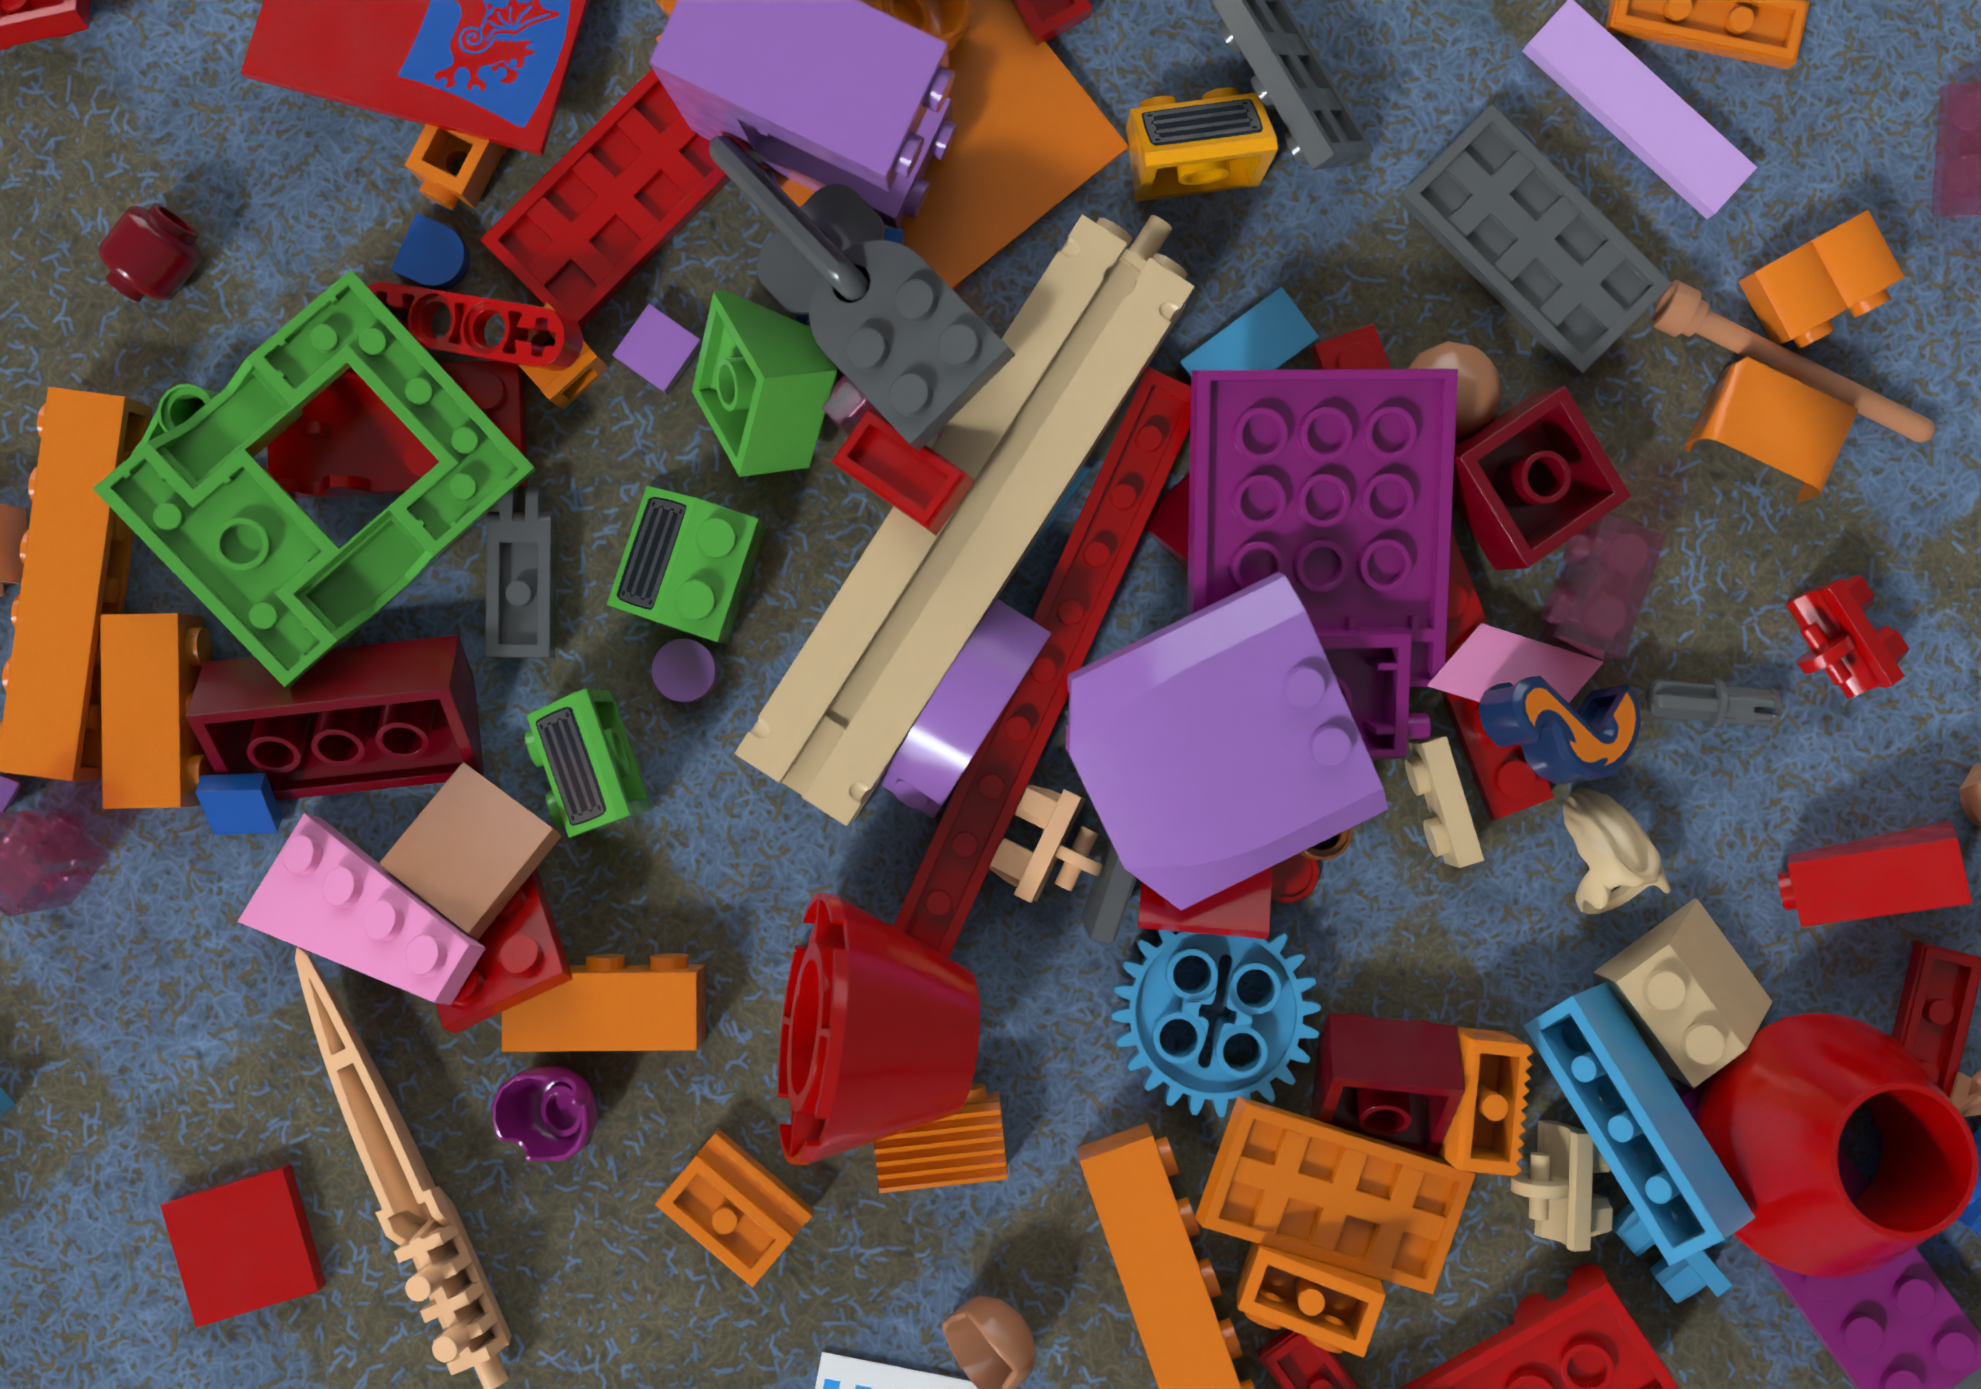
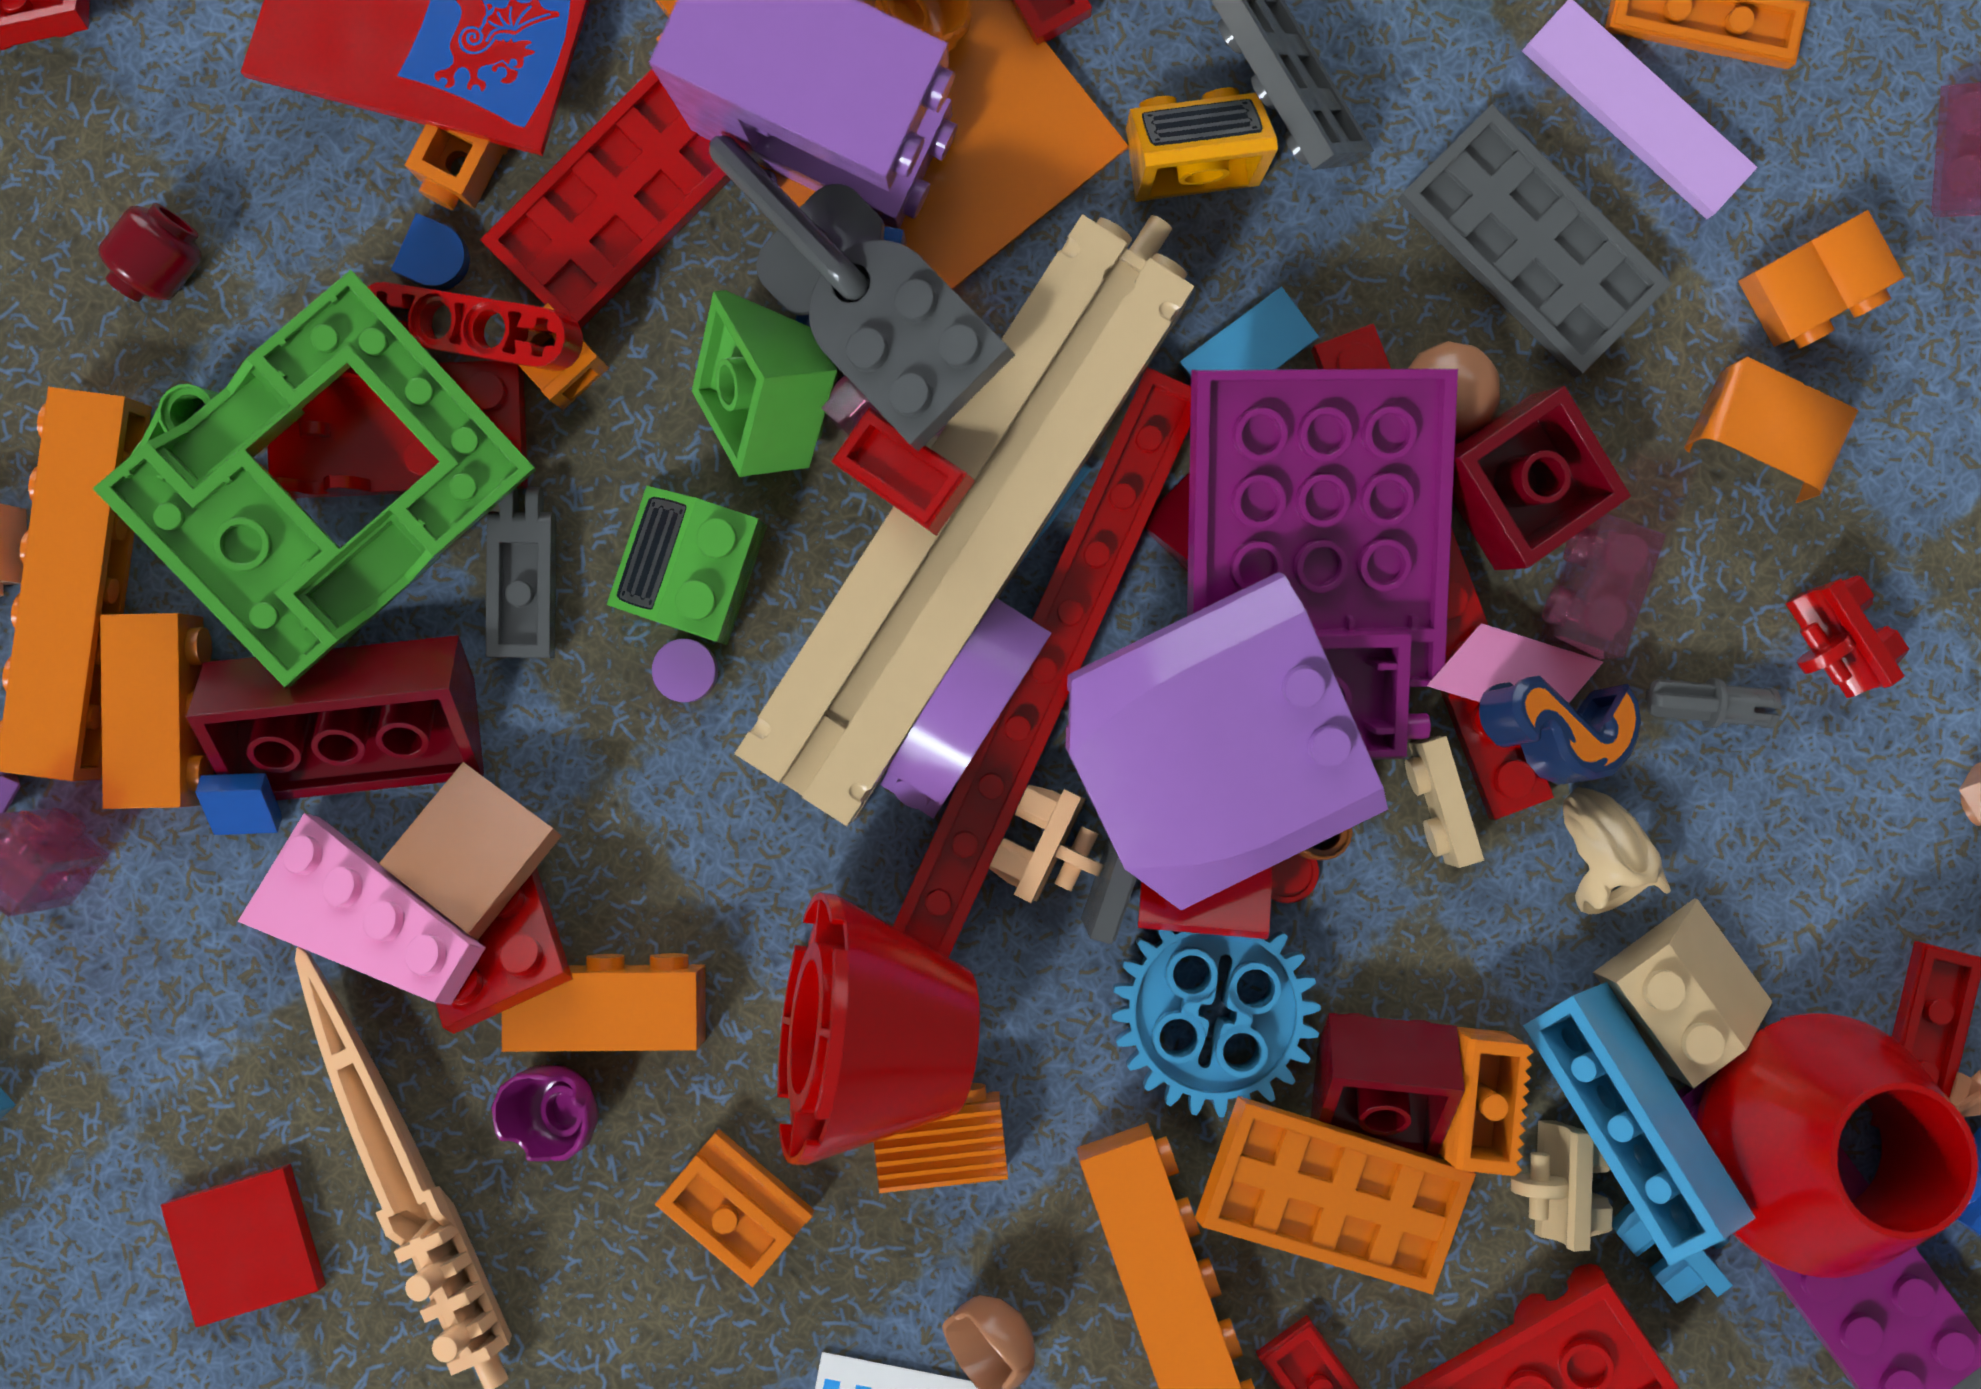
bright green slope [525,688,653,837] -> none
medium lavender tile [612,304,702,395] -> none
orange brick [1235,1242,1386,1358] -> none
nougat piece [1650,280,1936,443] -> none
red slope [1777,820,1972,927] -> none

